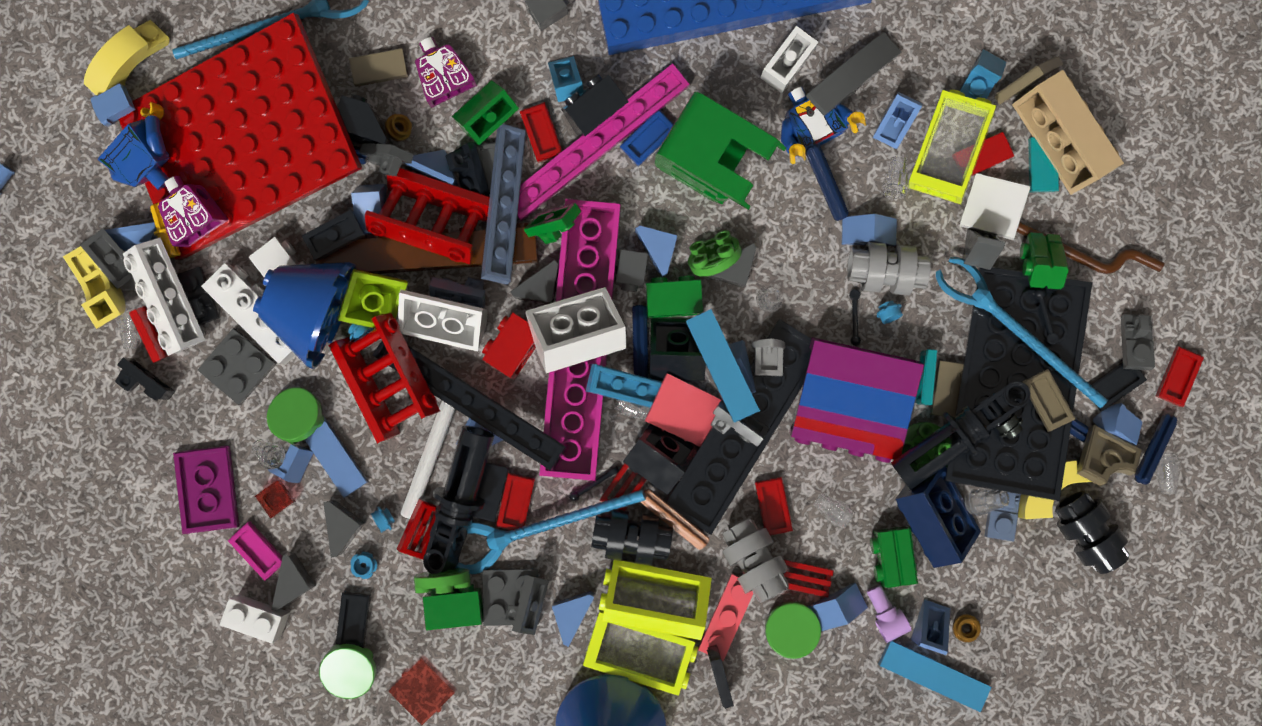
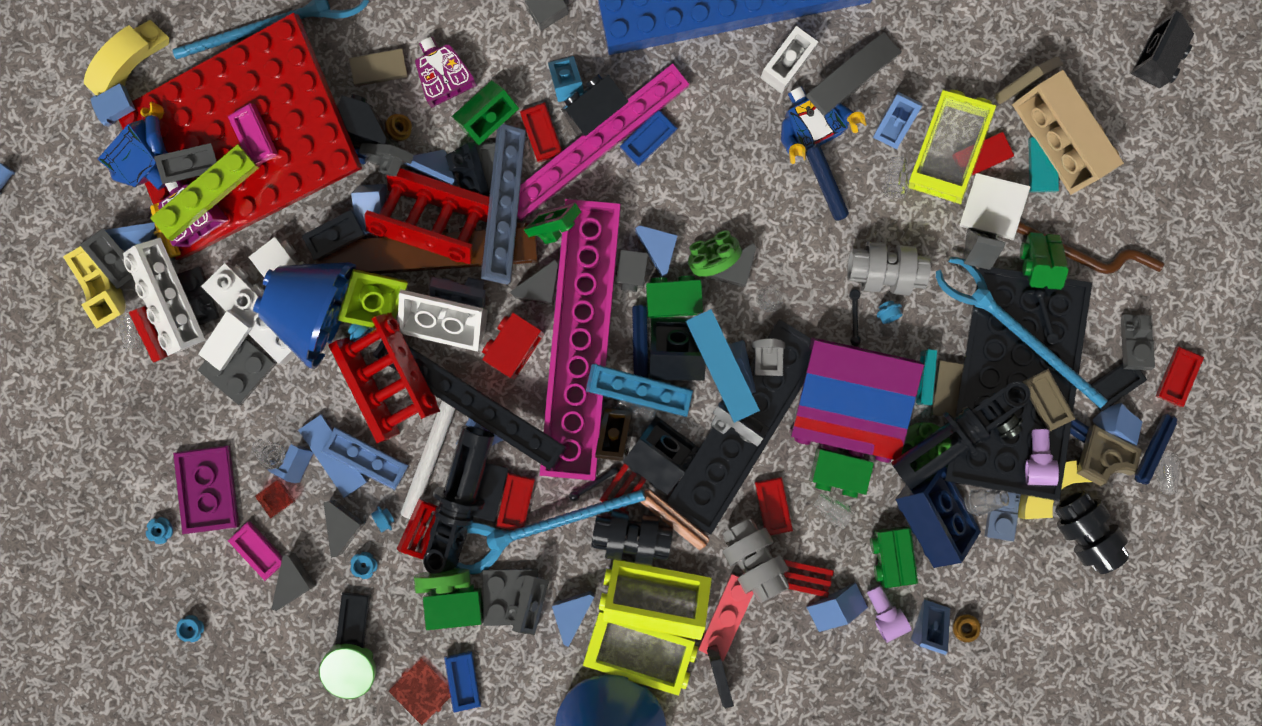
black hinge [115,357,176,401] -> none
white brick [220,594,290,643] -> none
bright green tile [267,387,324,444] -> none
white slope [526,287,626,373] -> none
coral window [645,373,721,447] -> none
green piece [655,92,786,210] -> none
bright green tile [765,602,821,659] -> none
medium blue slope [842,214,897,246] -> none
dark azure tile [878,641,992,712] -> none
dark azure slope [959,49,1007,99] -> none
none -> dark azure plate [146,517,173,544]
none -> lime plate [150,144,259,241]
none -> dark grey hinge [154,143,217,184]
none -> dark azure plate [176,615,204,642]
none -> white tile [199,310,253,371]
none -> dark pink tile [228,103,278,166]
none -> medium blue tile [321,427,408,491]
none -> blue tile [444,651,481,713]
none -> dark brown slope [595,408,633,461]
none -> green brick [809,449,874,498]
none -> lavender pin [1025,429,1059,486]
none -> black slope [1131,10,1194,89]

